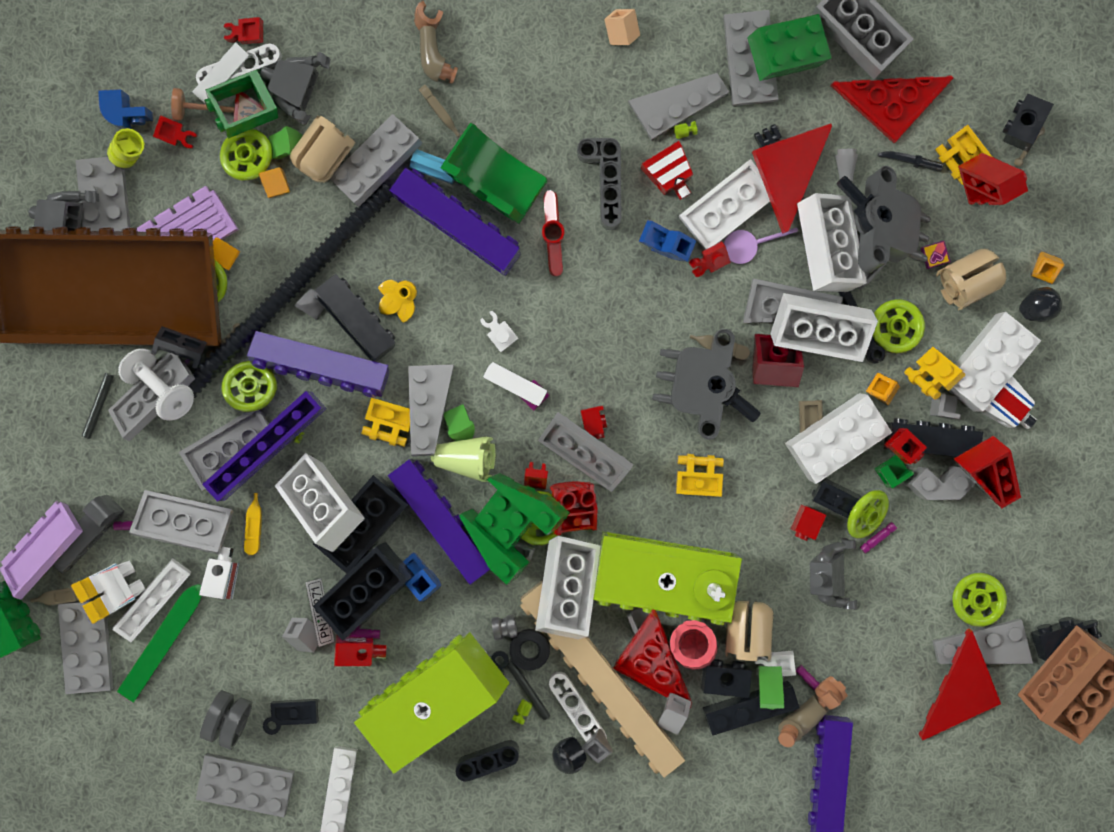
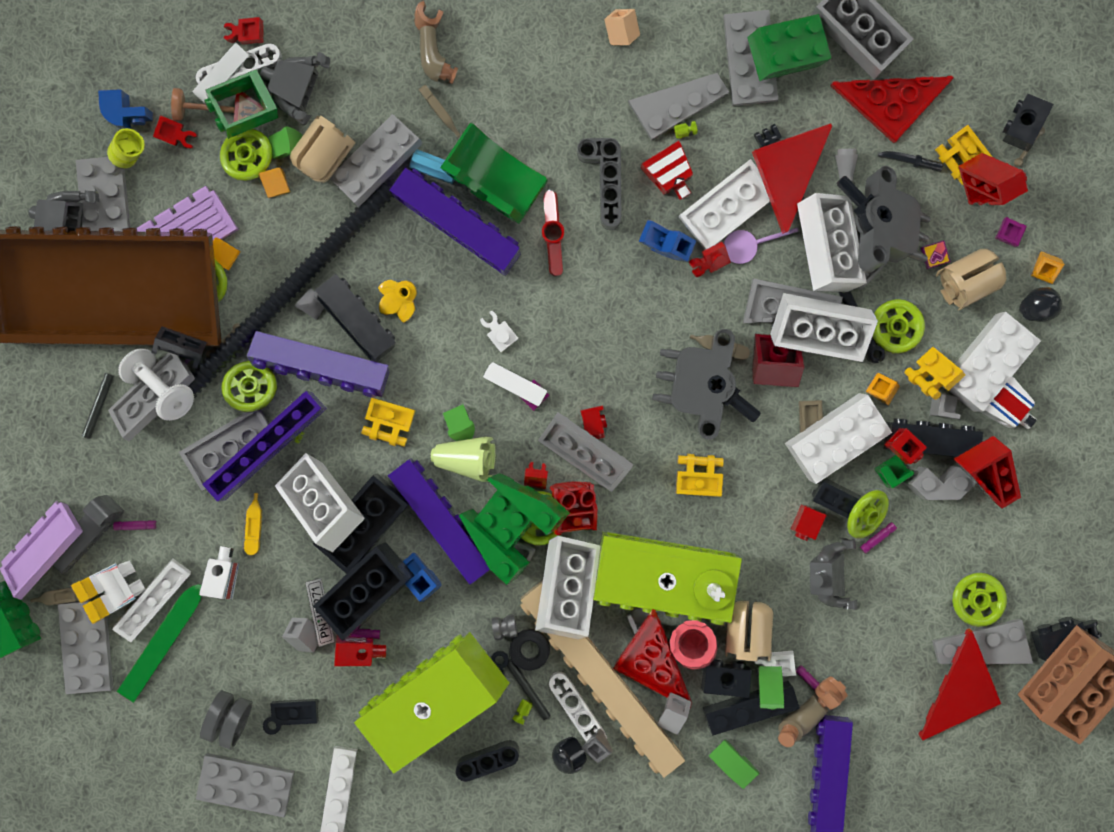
light grey plate [129,490,234,555] -> none
light grey wing [408,364,454,457] -> none
none -> bright green slope [709,739,760,789]
none -> magenta tile [995,217,1027,248]

